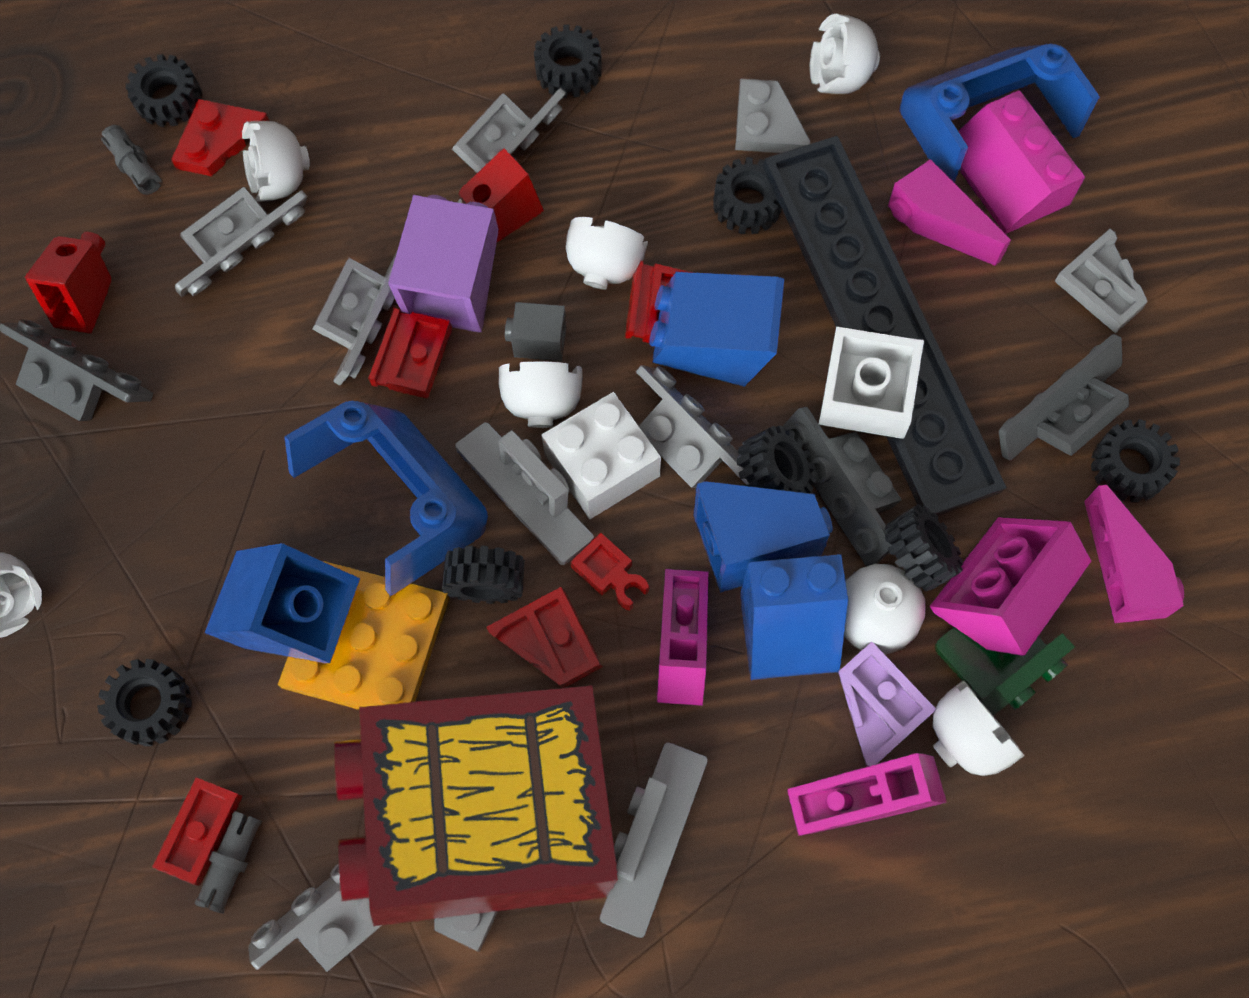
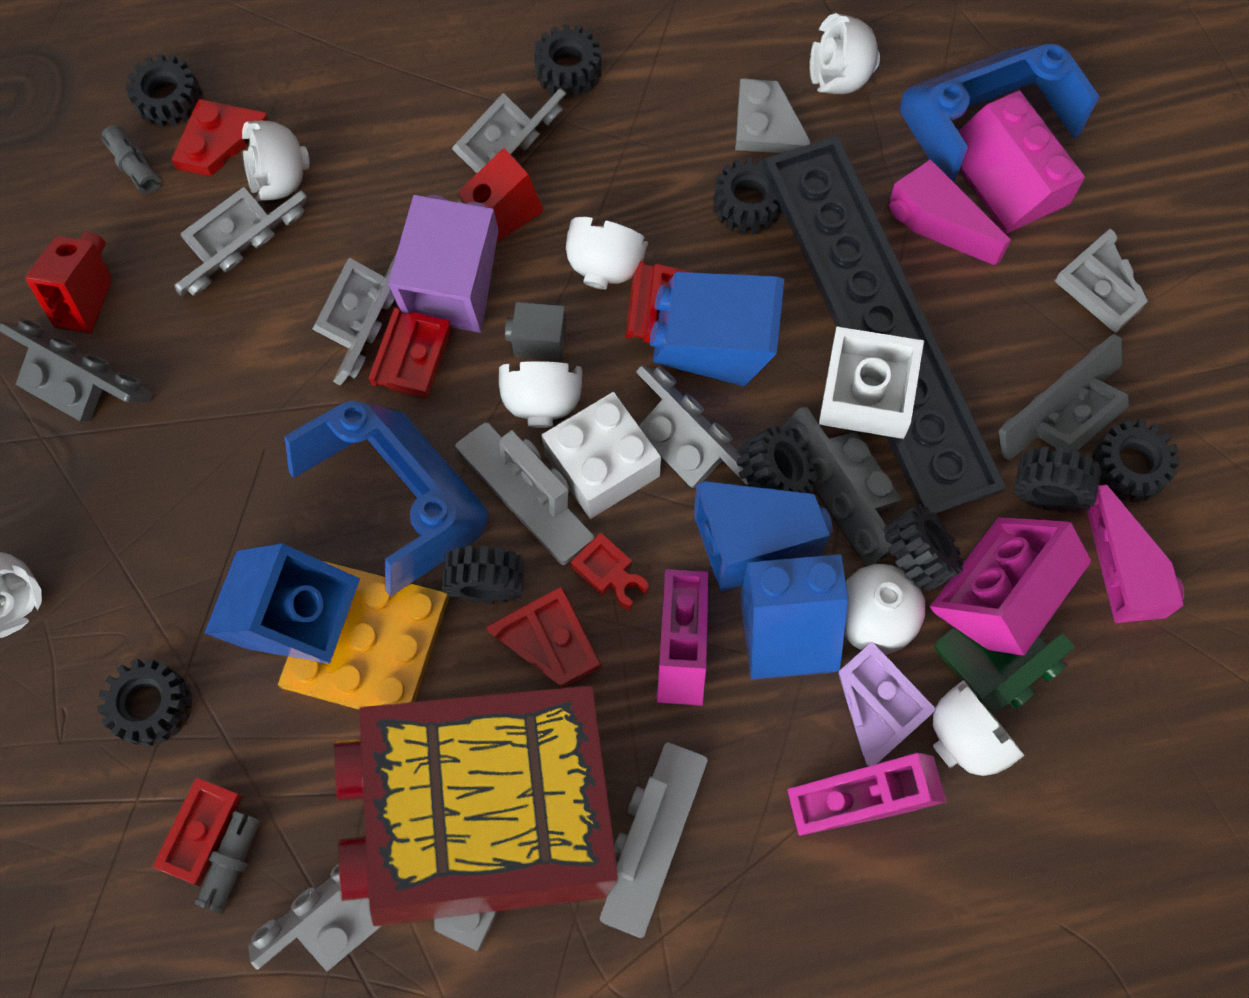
none -> black tyre [1014,446,1101,513]

